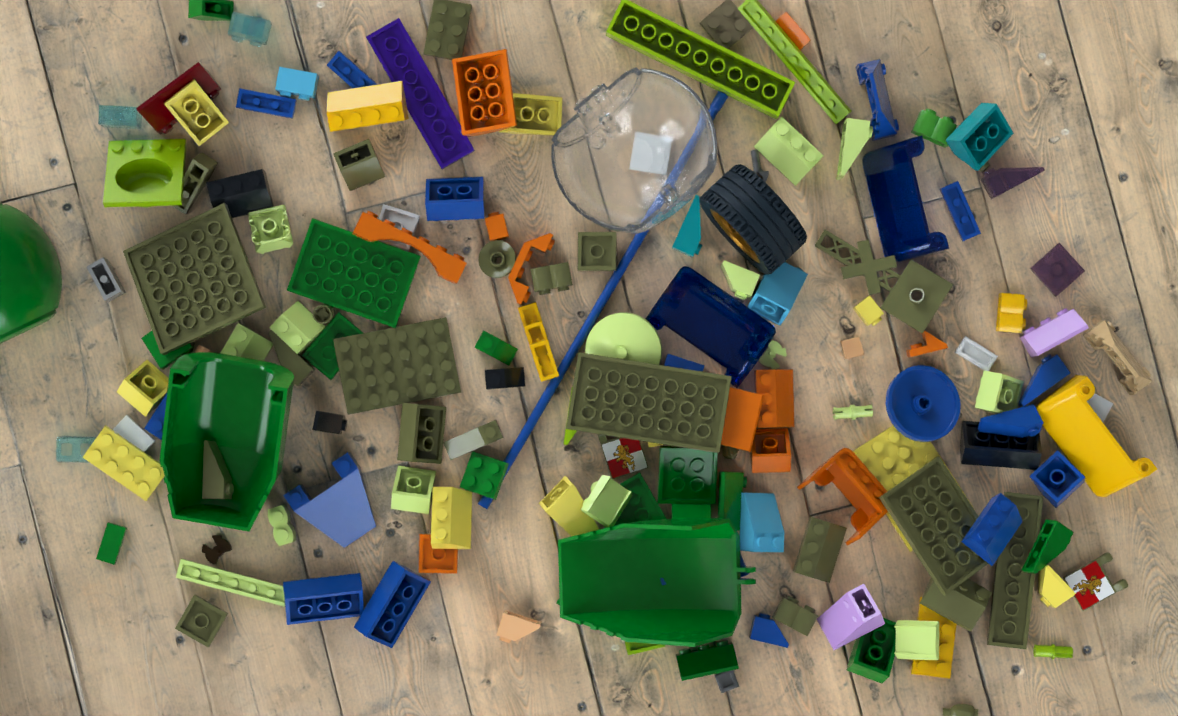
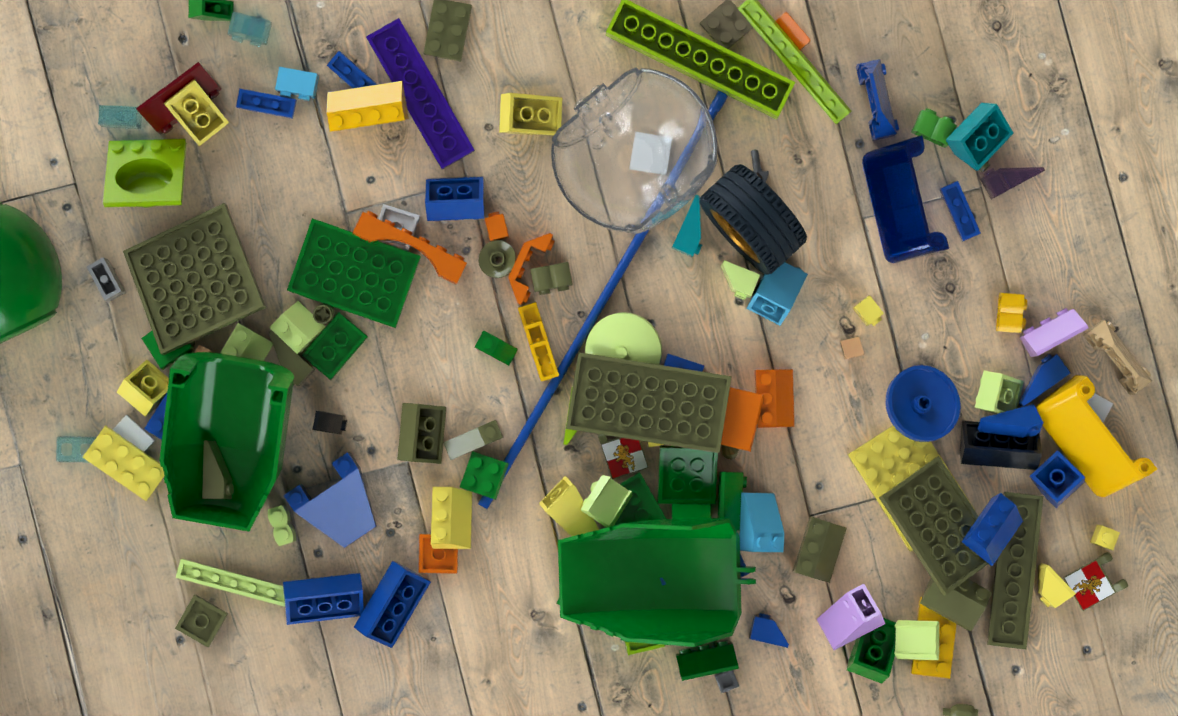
green tile [96,522,127,565] -> none
olive slope [172,152,218,215] -> none
dark brown piece [202,535,232,564] -> none
black slope [206,169,274,218] -> none
yellowish green slope [248,205,293,254] -> none
olive slope [333,139,385,191] -> none
olive plate [333,317,461,415] -> none
yellowish green slope [391,466,436,514] -> none
orange slope [452,49,517,137] -> none
black slope [485,367,525,390] -> none
light nougat slope [496,610,541,643] -> none
olive plate [578,232,617,271] -> none
clear blue windscreen [646,266,776,388] -> none
orange slope [750,428,791,473] -> none
yellowish green slope [754,116,824,186] -> none
yellowish green piece [758,340,787,369] -> none
olive brick [772,596,818,636] -> none
orange windscreen [797,448,888,546] -> none
olive piece [815,230,953,334] -> none
yellowish green pin [833,405,873,420] -> none
yellowish green slope [836,118,873,180] -> none
orange slope [906,331,948,358] -> none
white tile [955,336,998,371] -> none
green slope [1022,519,1074,574] -> none
clear purple plate [1030,243,1085,297] -> none
lime axle [1033,644,1073,659] -> none
none -> light yellow brick [1090,525,1120,550]

